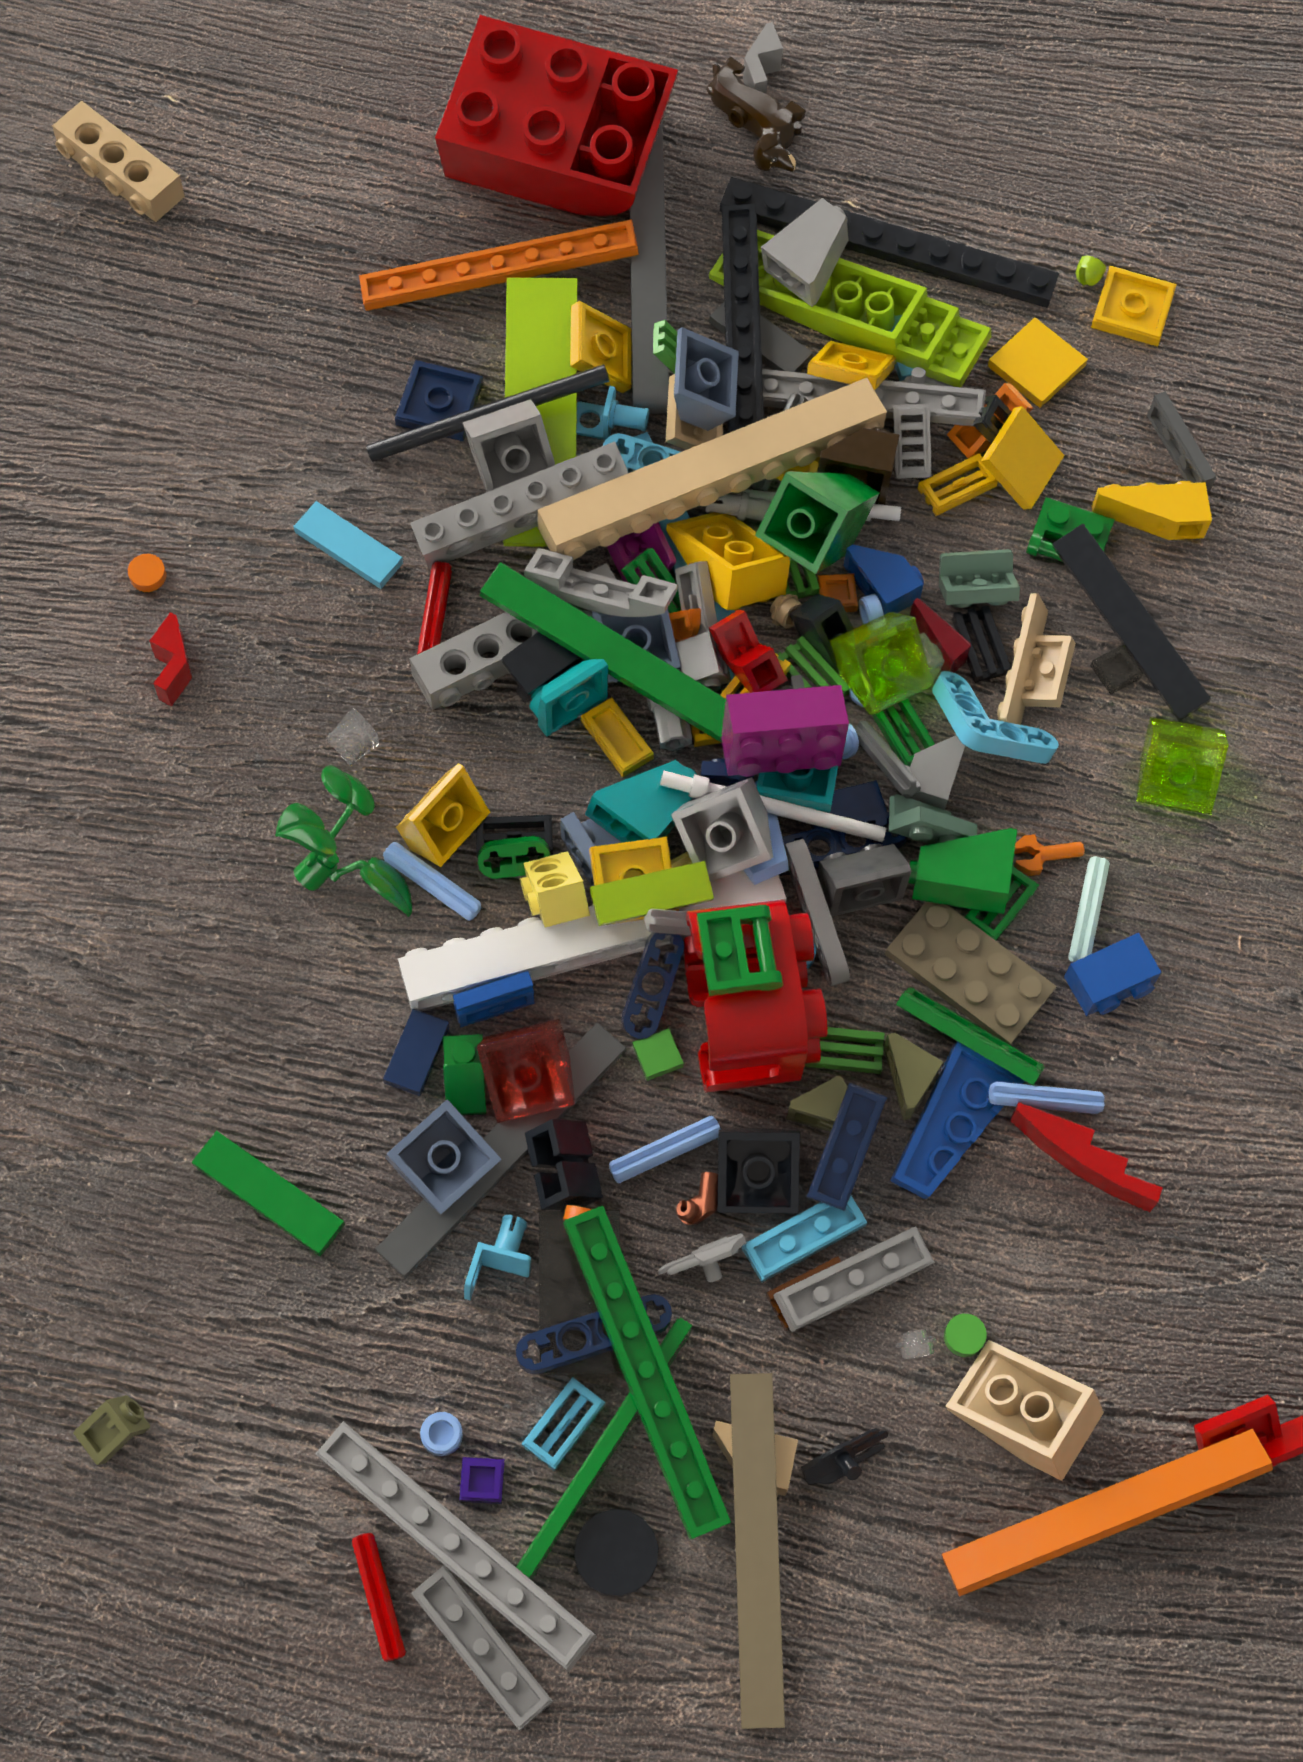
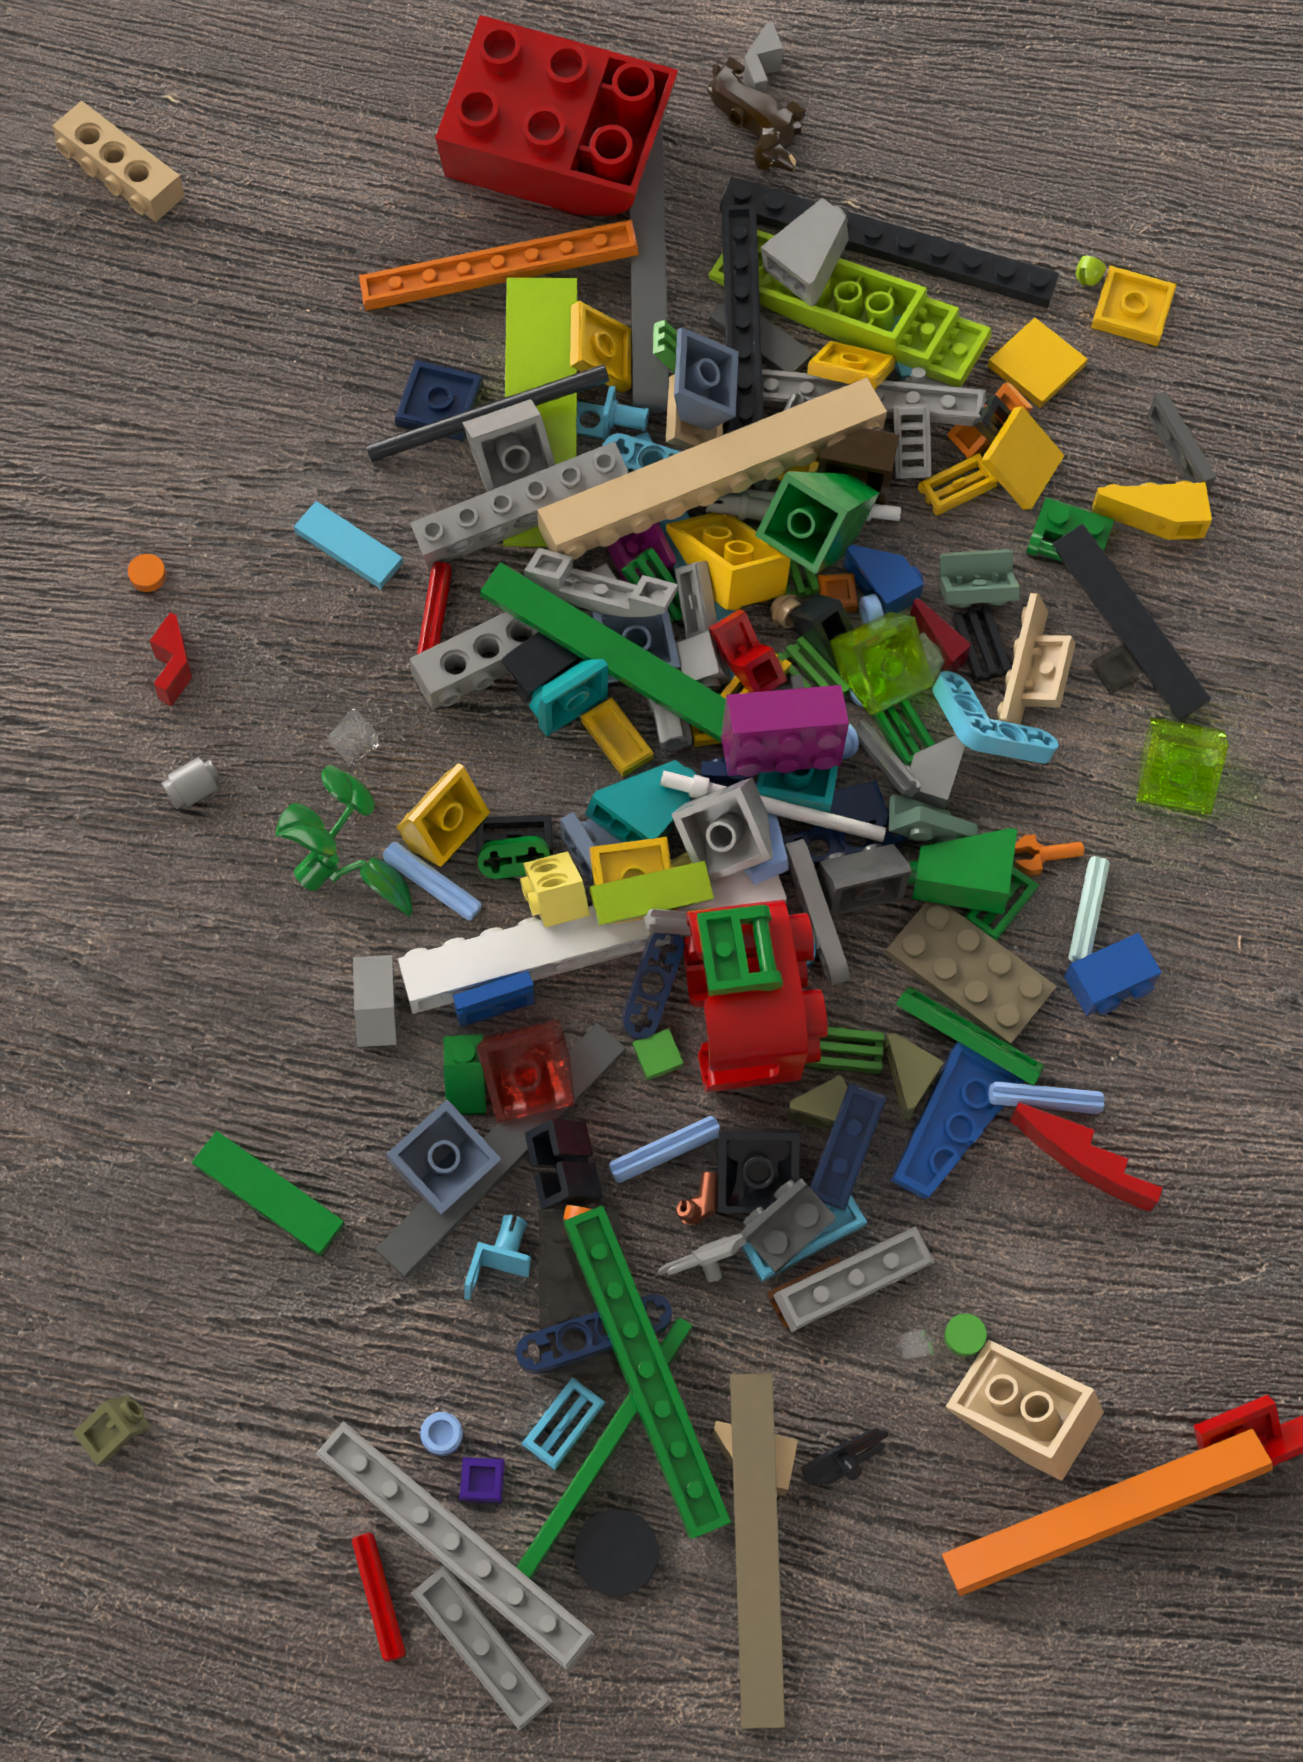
dark blue tile [383,1009,450,1096] -> none
orange tile [669,608,701,643] -> none
none -> light grey brick [161,757,221,809]
none -> light grey slope [353,955,397,1047]
none -> dark grey bracket [740,1178,837,1273]

